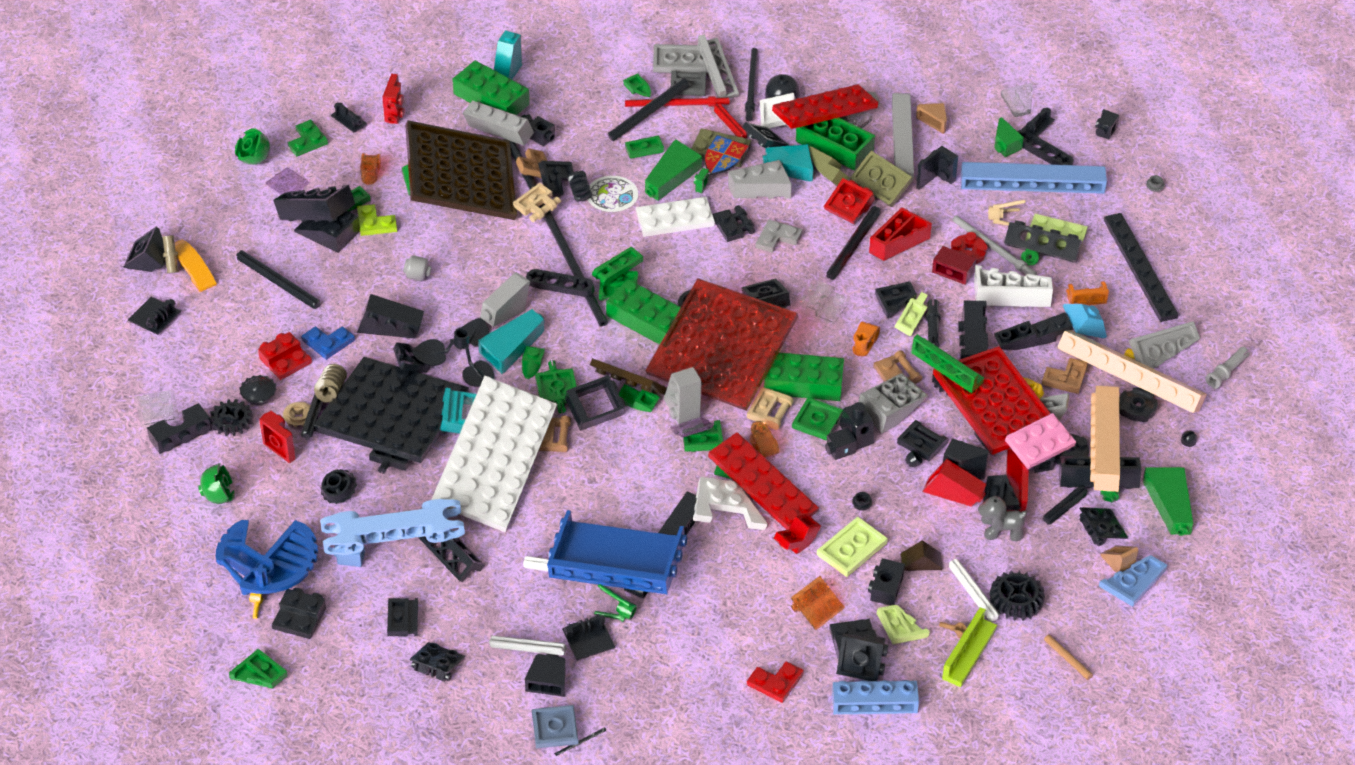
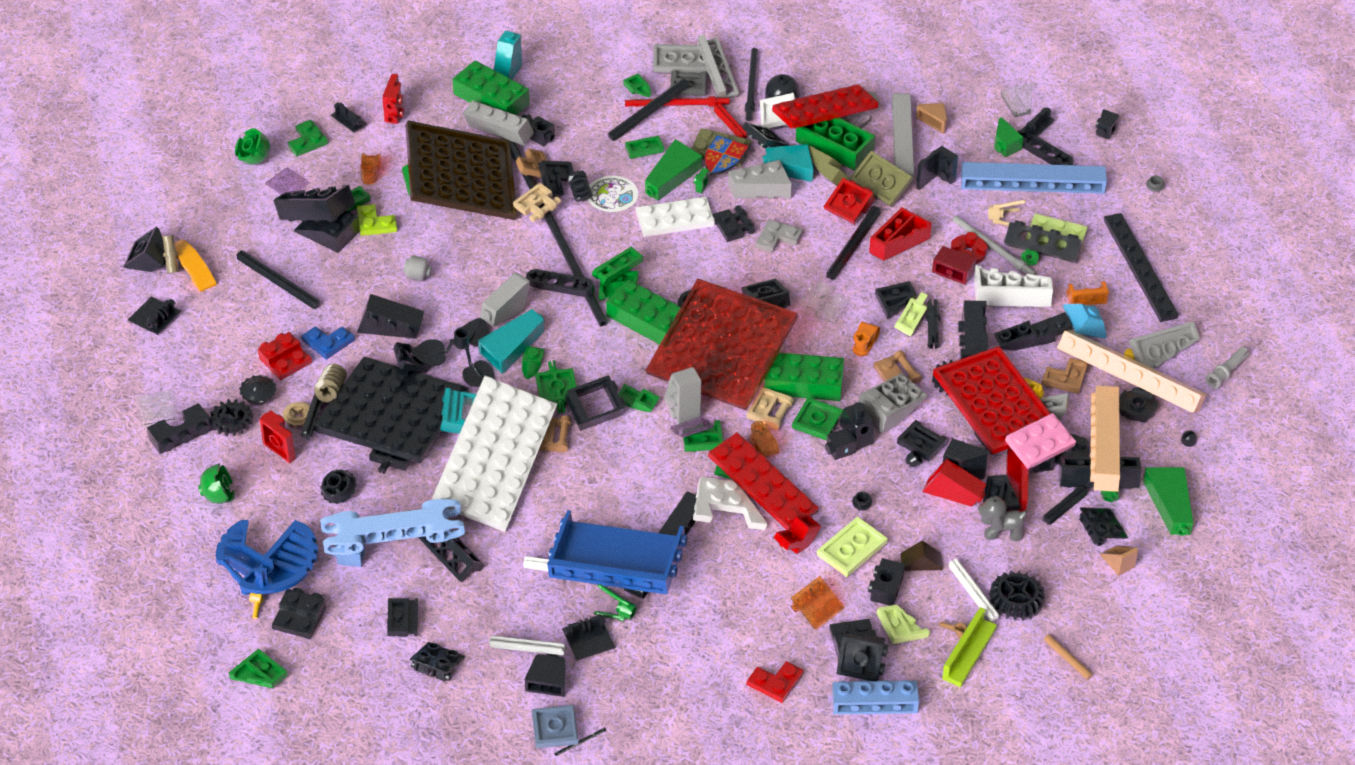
dark brown wing [590,358,667,395] -> none
green fence [911,334,984,393] -> none
medium blue wing [1099,555,1168,607] -> none

